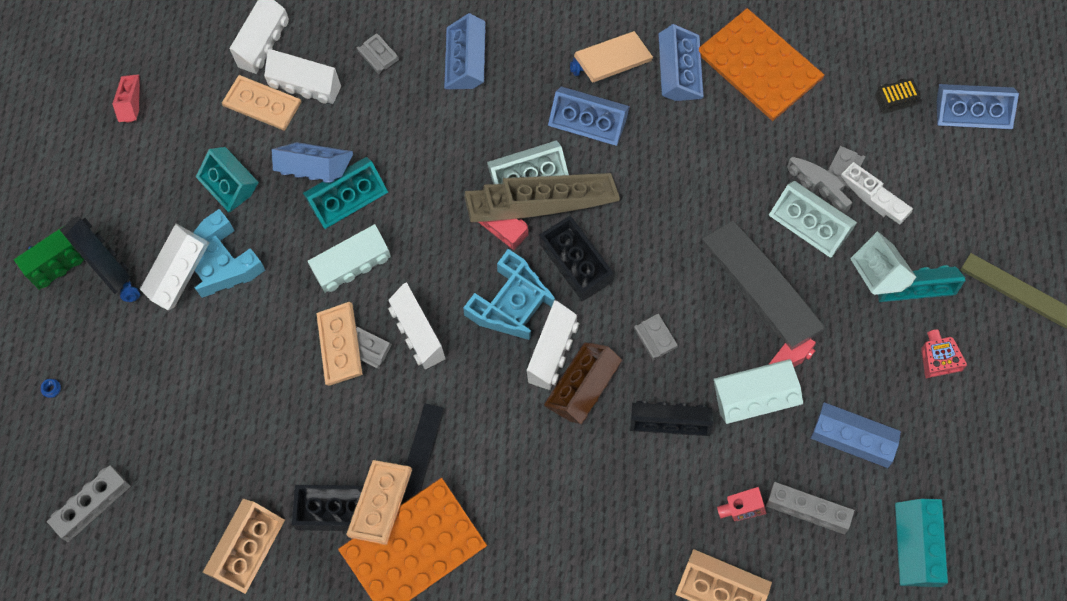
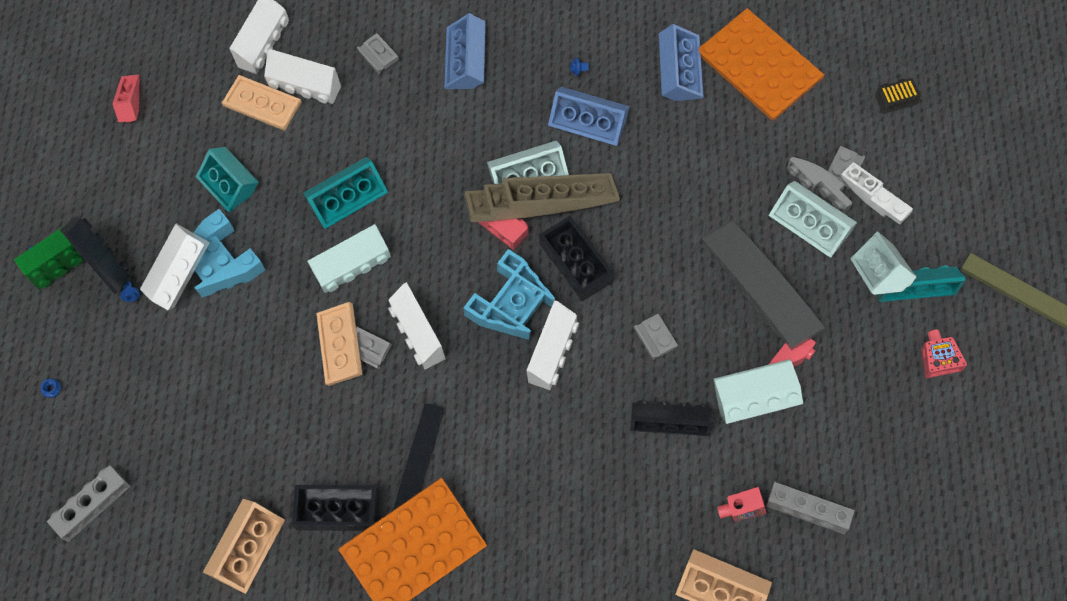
medium blue slope [272,142,353,182] -> none
light nougat tile [346,460,412,545] -> none
reddish brown slope [544,342,622,424] -> none
light nougat tile [574,31,653,83] -> none
medium blue slope [811,402,901,468] -> none
teal slope [895,499,948,587] -> none
medium blue slope [937,84,1019,129] -> none

